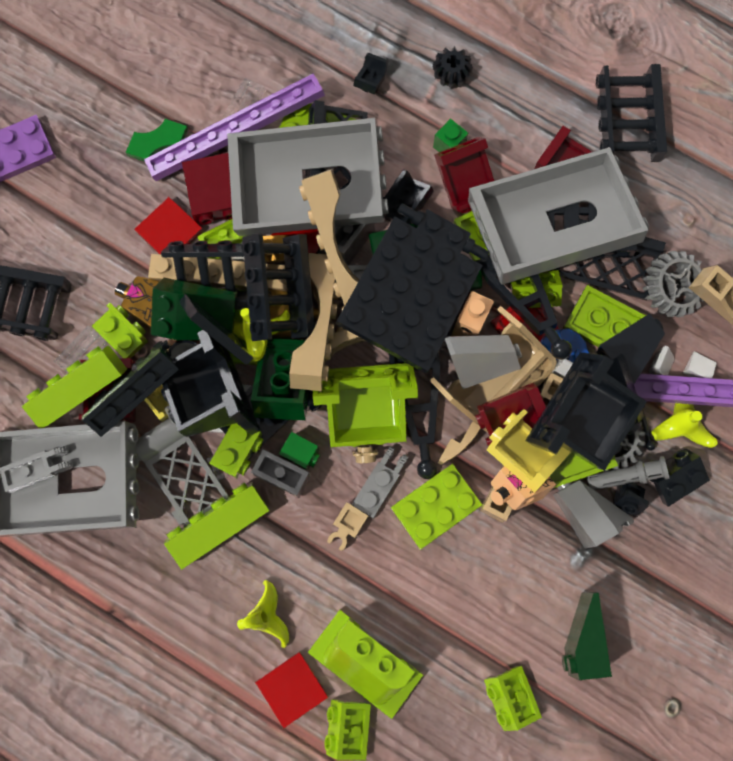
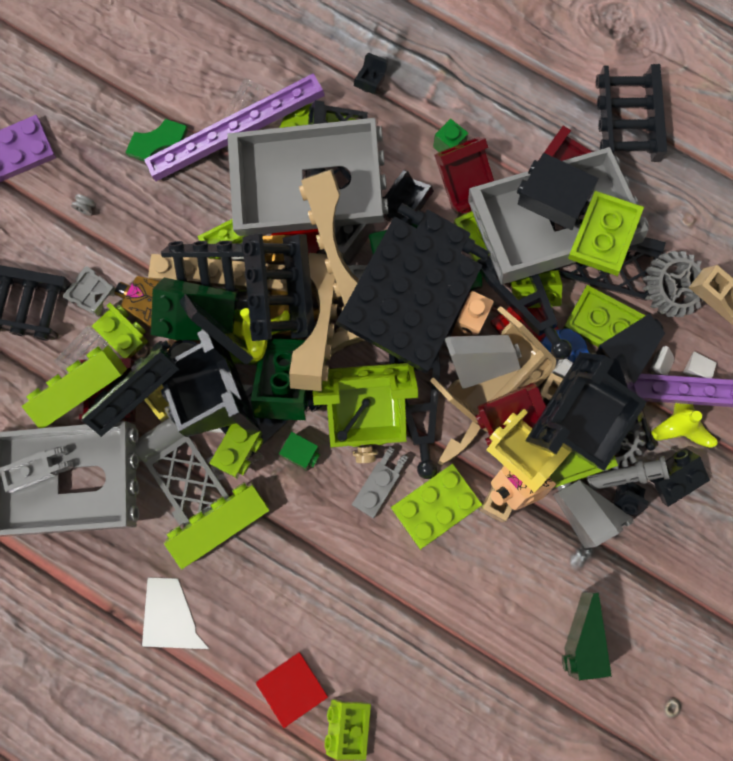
red tile [134,197,203,255] -> none
dark red panel [182,153,232,225] -> none
neon yellow piece [237,580,289,648] -> none
flat silver brick [251,449,311,498] -> none
lime windscreen [308,610,423,719] -> none
tan plate [327,502,368,551] -> none
black gear [433,46,473,89] -> none
lime bracket [484,666,542,731] -> none
none -> light grey piece [63,266,115,317]
none -> light grey bush [71,194,96,216]
none -> white sticker [142,578,209,649]
none -> black hinge [337,398,371,442]
none -> black brick [517,152,599,230]
none -> lime plate [568,191,644,276]

